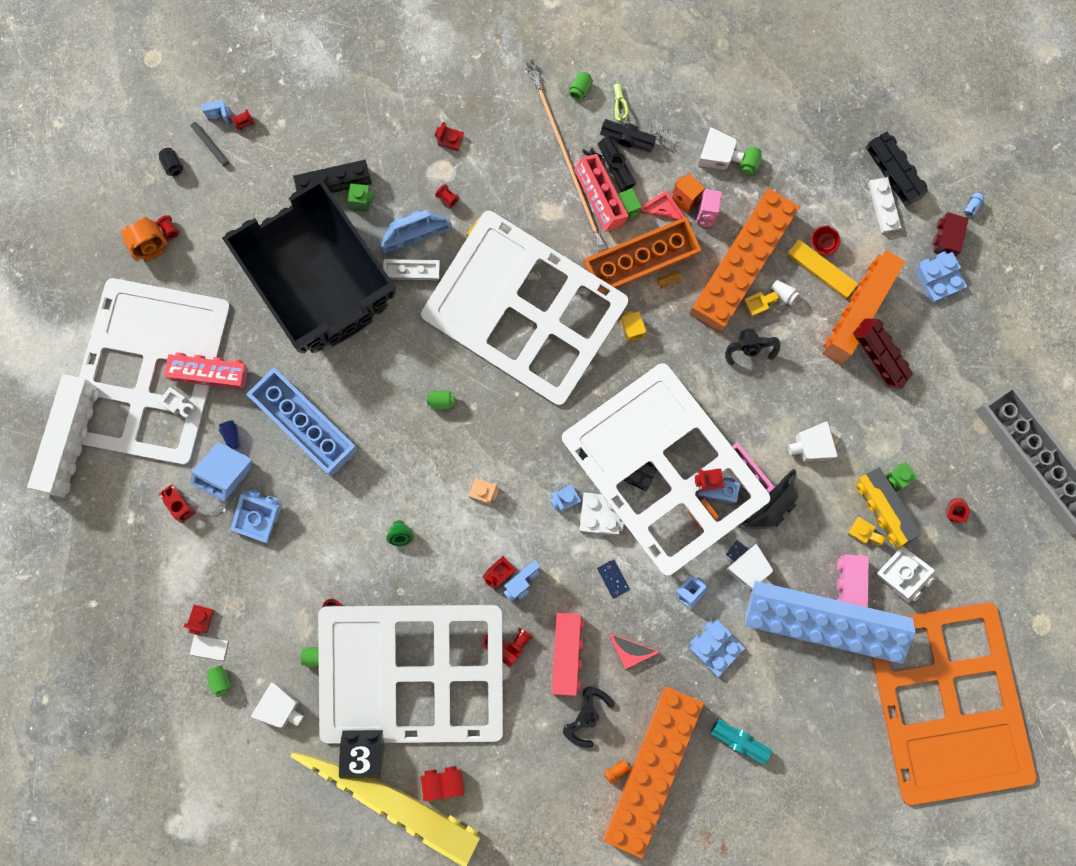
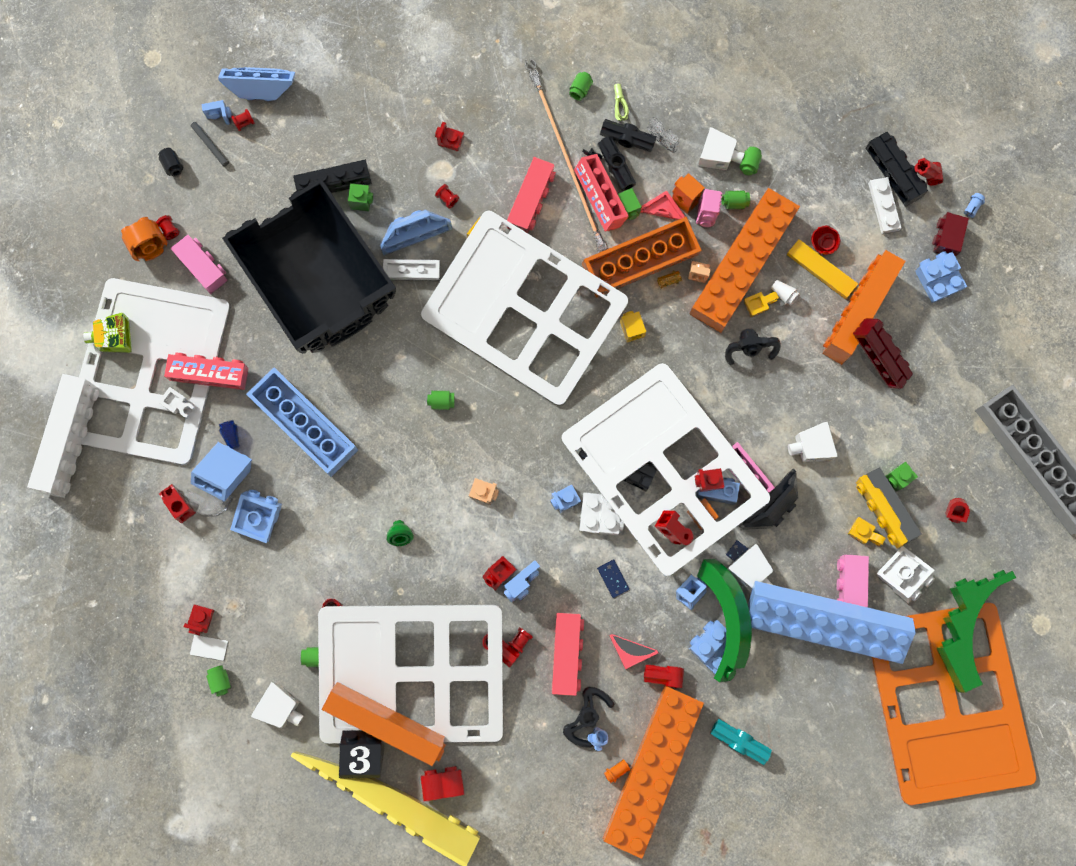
none -> torso [83,313,132,353]
none -> bright pink brick [170,235,228,295]
none -> light blue wedge [218,67,295,101]
none -> orange brick [321,682,446,766]
none -> coral brick [507,157,556,233]
none -> light blue plate [588,727,608,751]
none -> red piece [644,665,684,688]
none -> red leg [655,510,693,545]
none -> light nougat bracket [688,261,711,283]
none -> green arch [697,559,752,683]
none -> bright green brick [722,190,750,209]
none -> red piece [915,158,944,186]
none -> green arch [937,570,1016,693]

